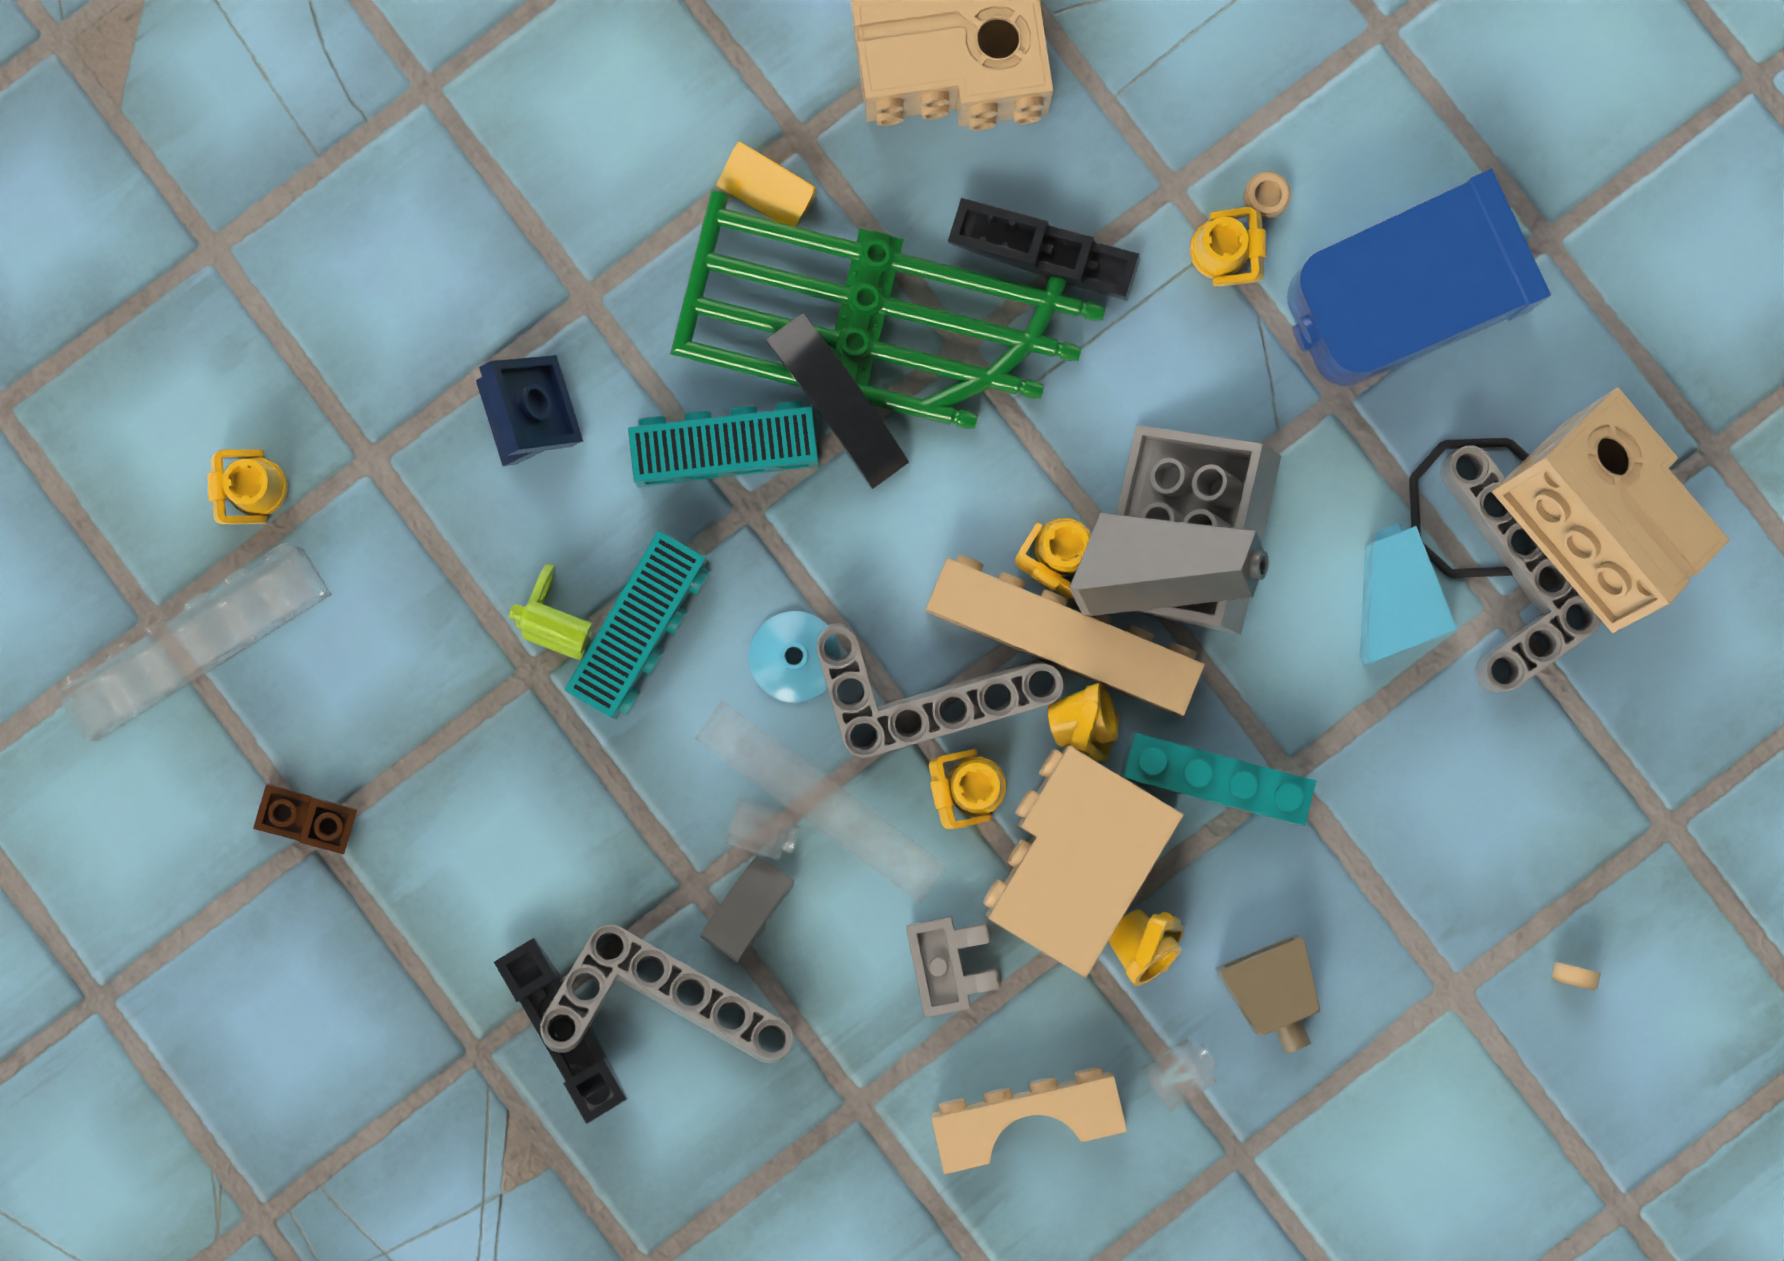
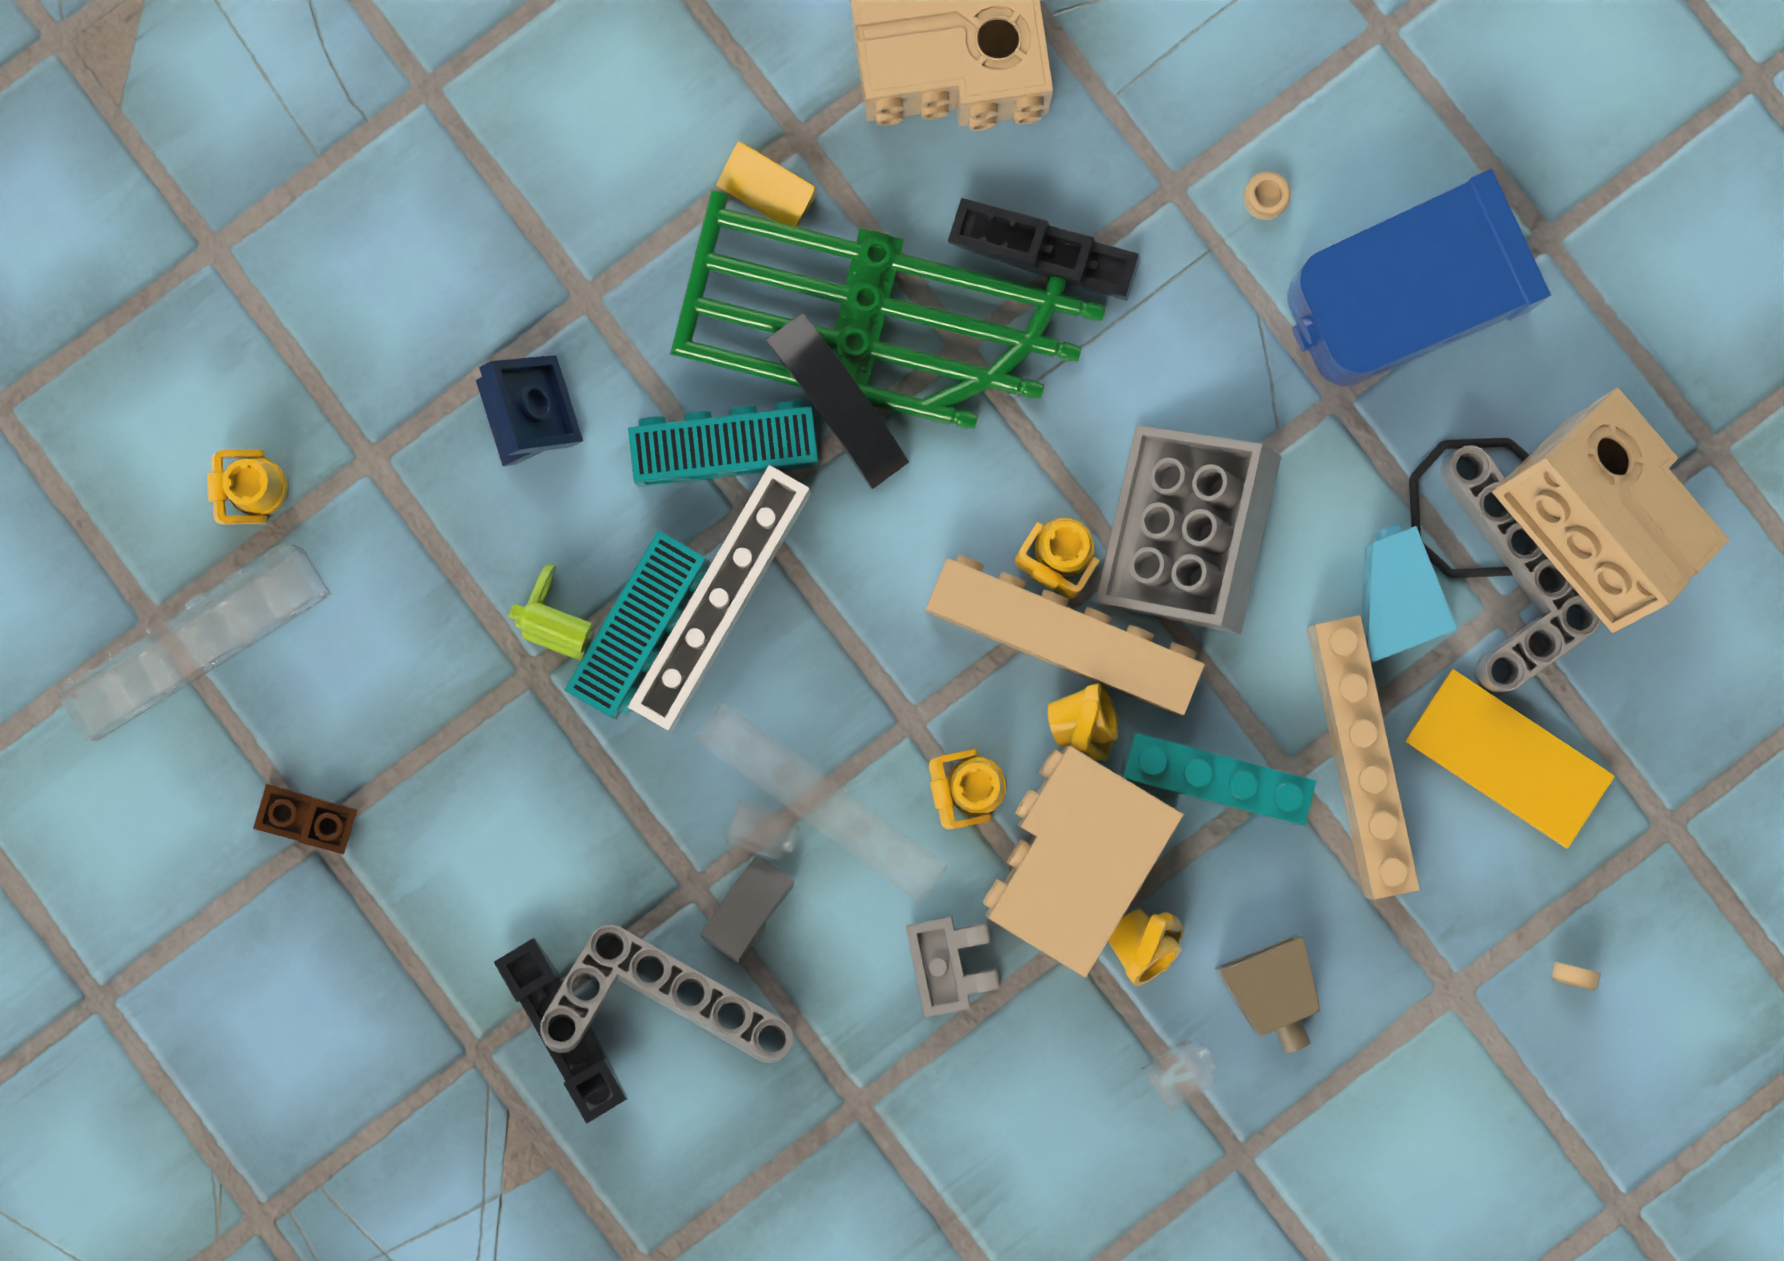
medium azure dish [749,611,841,703] -> none
light grey beam [816,624,1064,758] -> none
tan arch [931,1067,1127,1174] -> none
slope [1069,513,1269,616] -> none
yellow piece [1189,207,1267,287] -> none
none -> white brick [628,465,811,732]
none -> tan brick [1307,615,1420,900]
none -> yellow piece [1404,669,1615,849]

